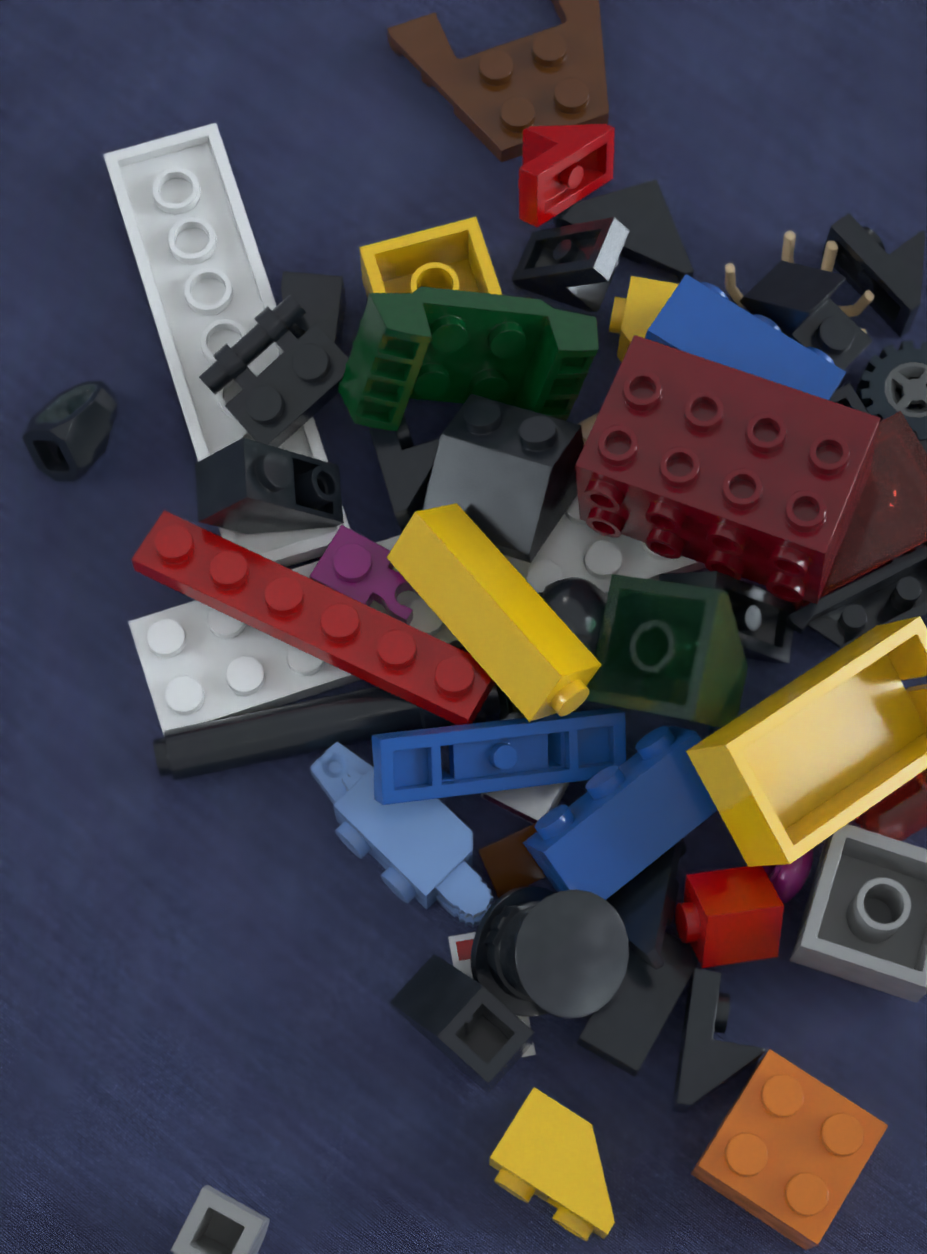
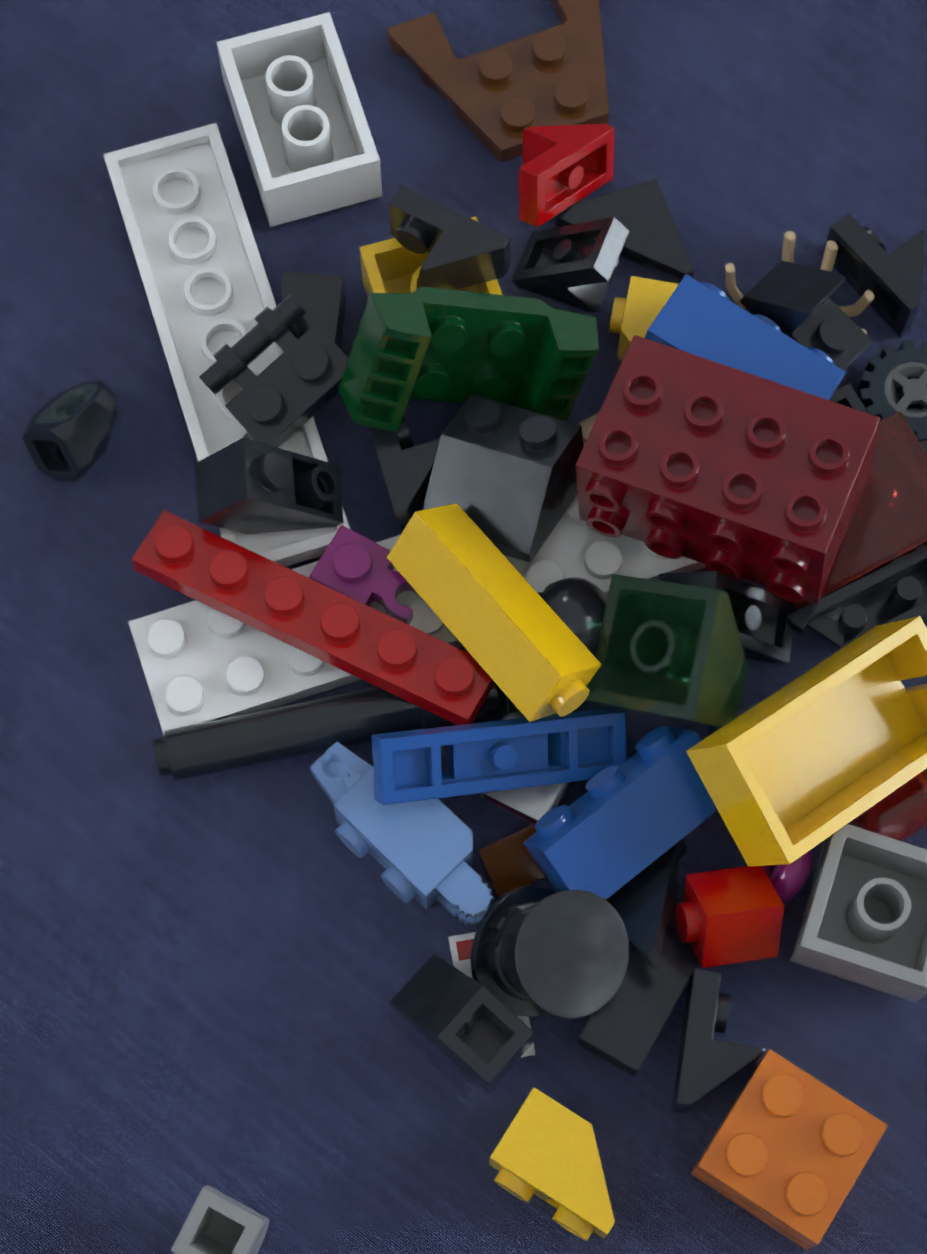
none -> white brick [216,12,382,227]
none -> black slope [389,185,511,290]

